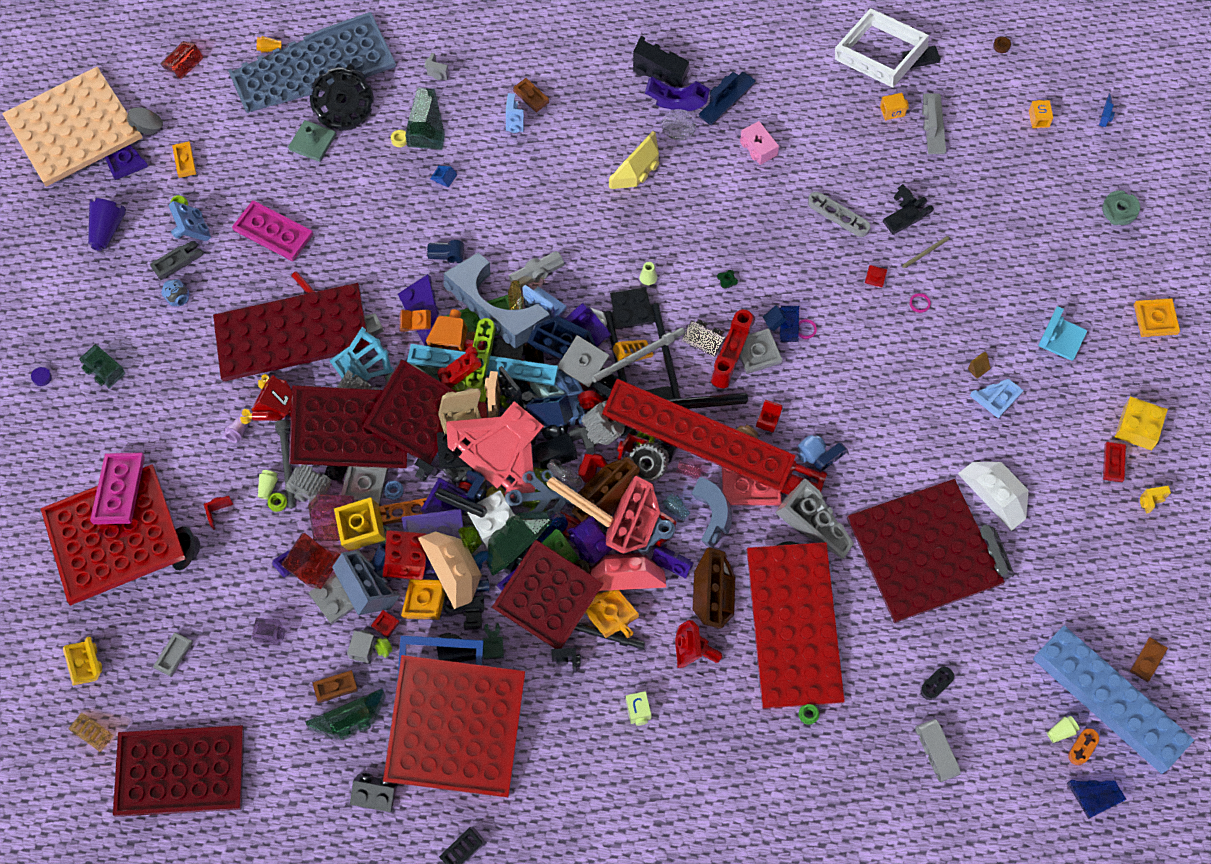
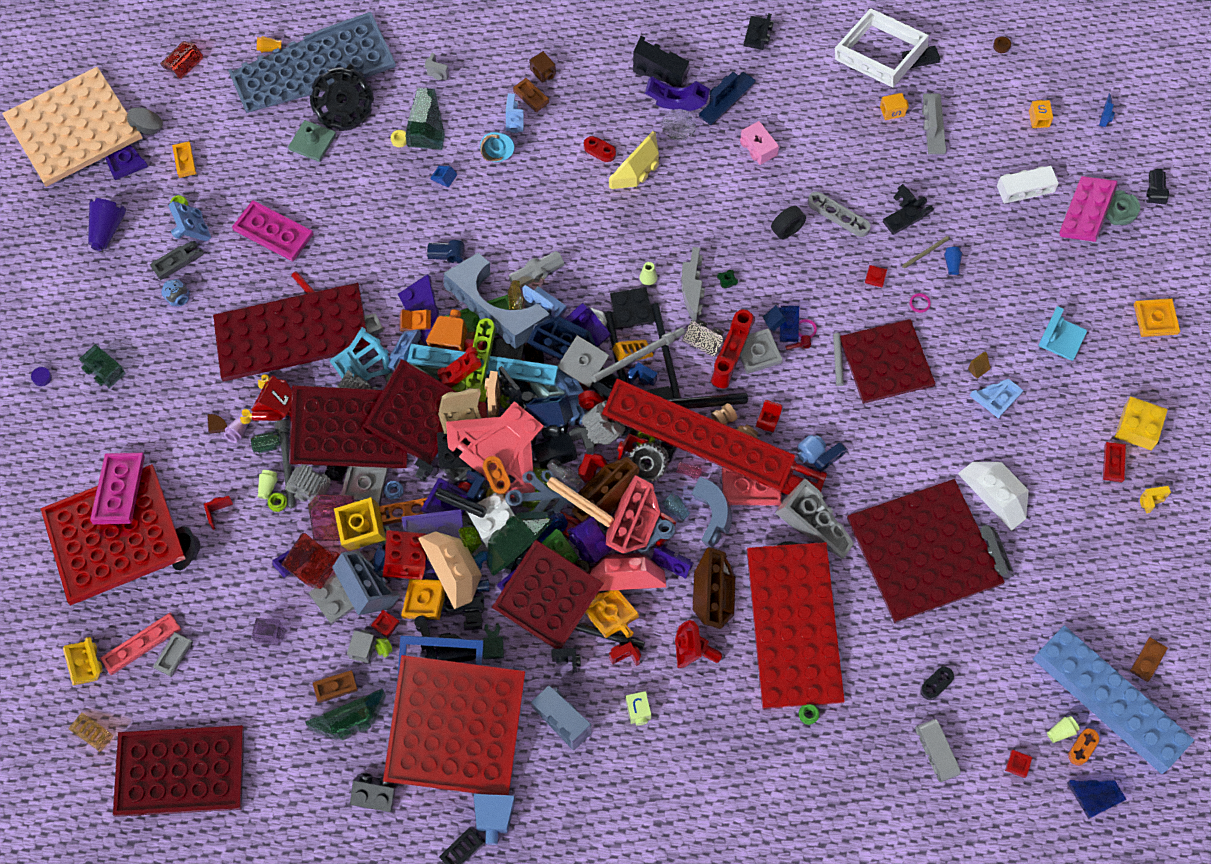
none -> coral tile [100,613,182,675]
none -> reddish brown tile [207,414,227,434]
none -> clear green brick [250,431,280,454]
none -> medium blue hinge [387,330,422,373]
none -> black plate [414,616,437,660]
none -> medium blue torso [474,794,515,845]
none -> medium azure piece [480,132,514,162]
none -> orange plate [483,456,511,494]
none -> reddish brown brick [529,51,556,83]
none -> sand blue wedge [531,686,592,751]
none -> red plate [583,136,616,162]
none -> red bracket [609,642,642,666]
none -> blue bracket [627,362,658,386]
none -> light grey slope [681,247,705,321]
none -> light nougat wheel [711,403,738,426]
none -> black bracket [743,13,774,50]
none -> black tyre [771,205,806,240]
none -> dark red hand [785,335,811,350]
none -> light grey bar [833,333,844,386]
none -> dark red plate [840,319,936,404]
none -> blue cone [944,247,962,275]
none -> white brick [997,166,1059,204]
none -> red plate [1005,750,1032,778]
none -> dark pink plate [1059,176,1118,242]
none -> black piece [1146,169,1169,205]

